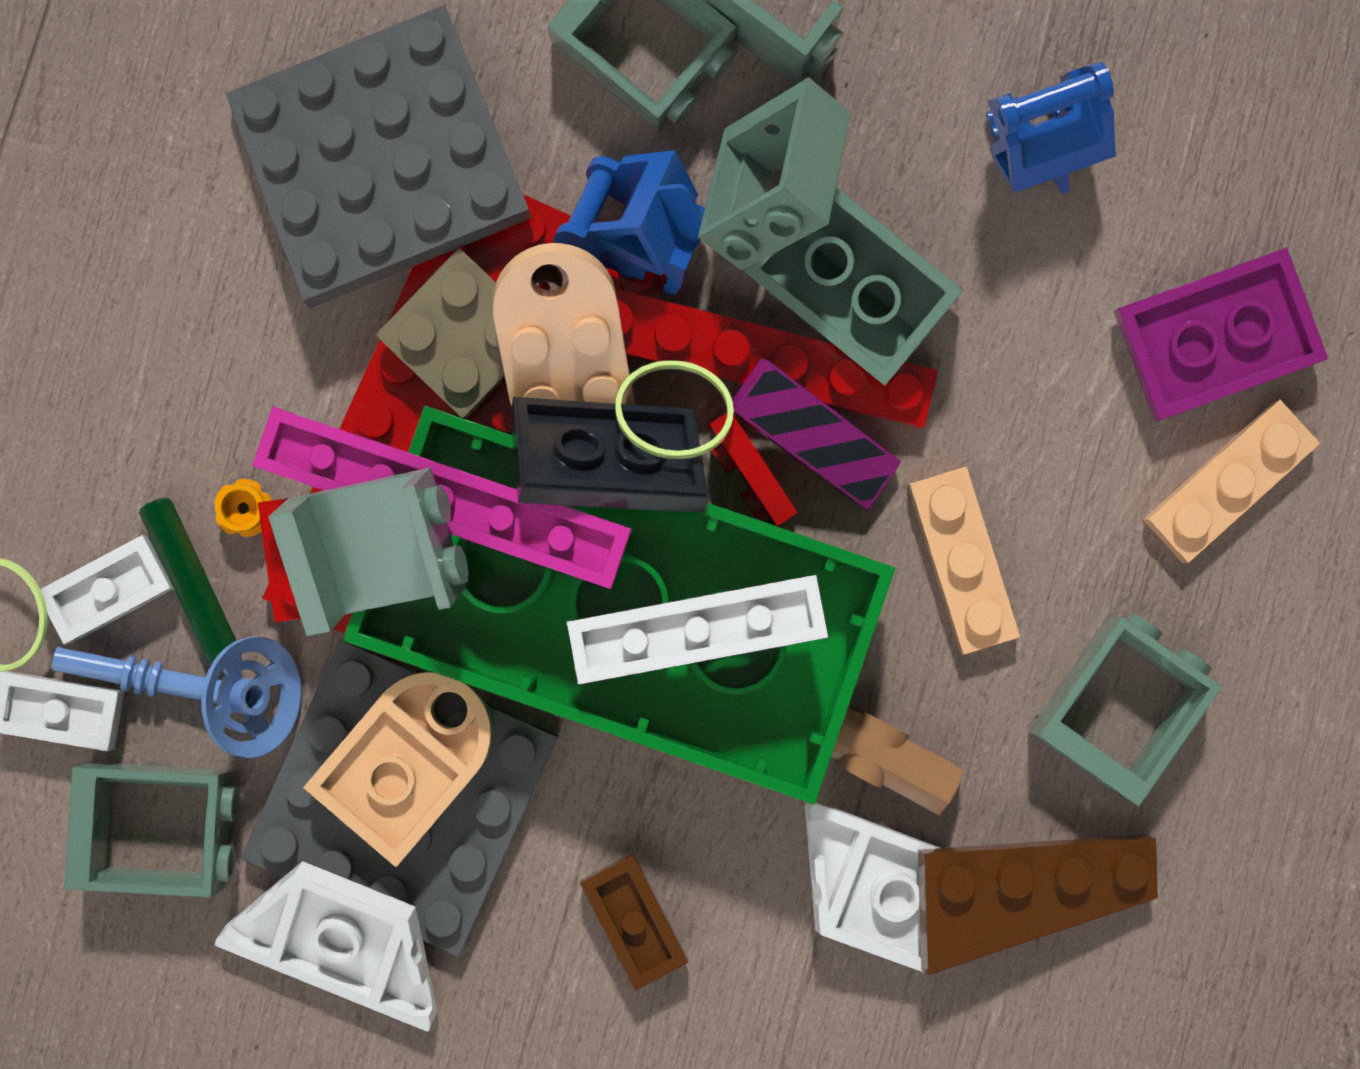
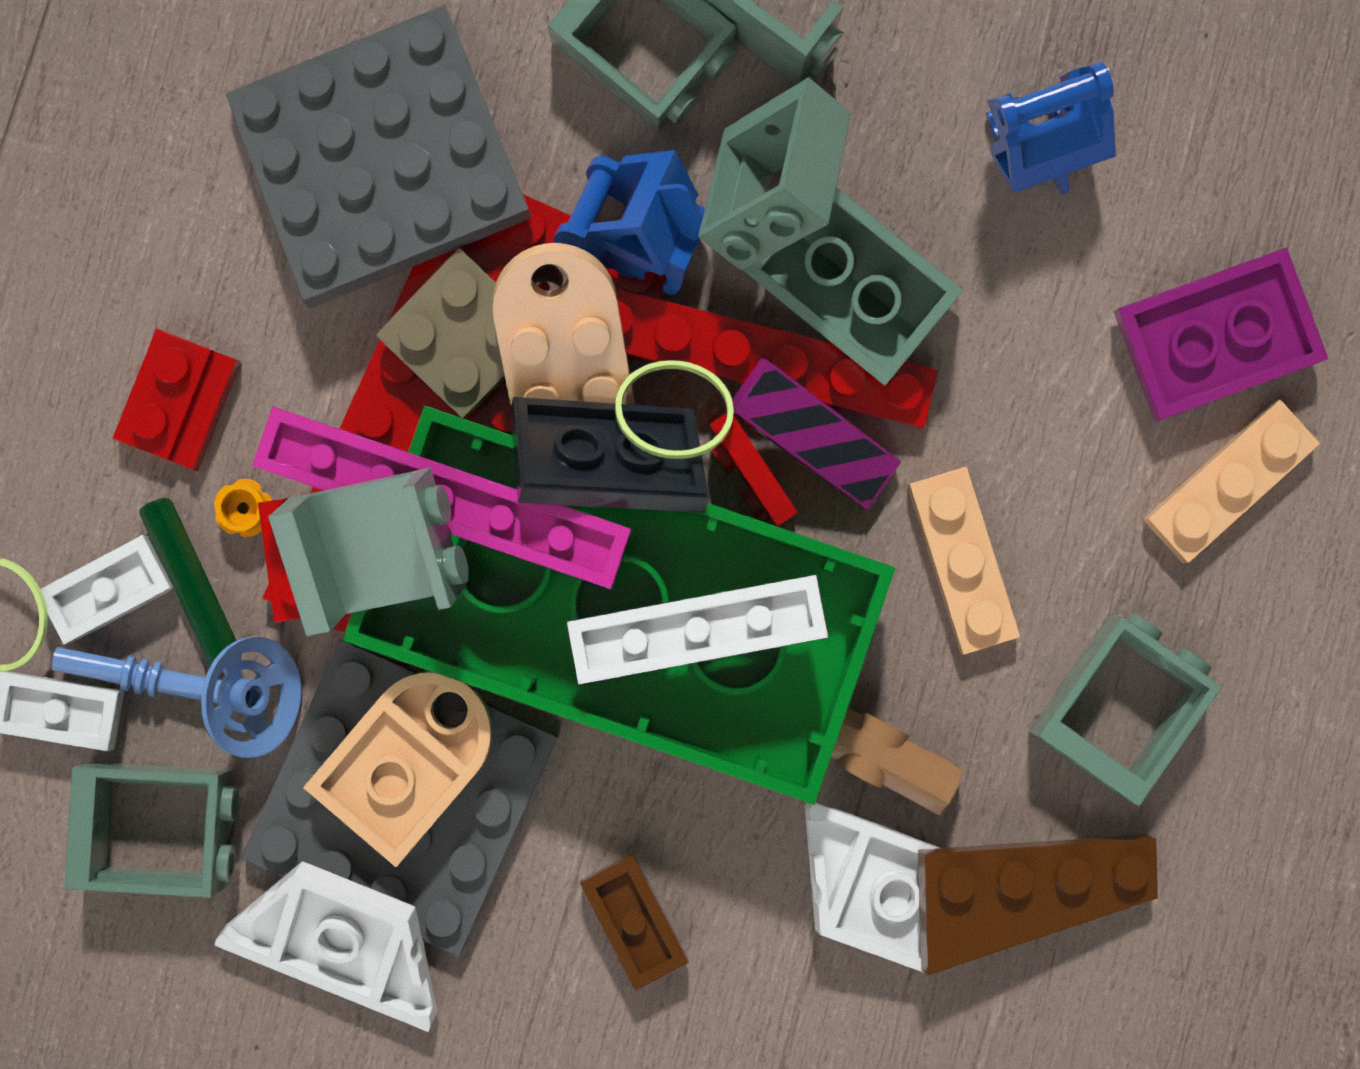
none -> red plate [112,328,241,471]

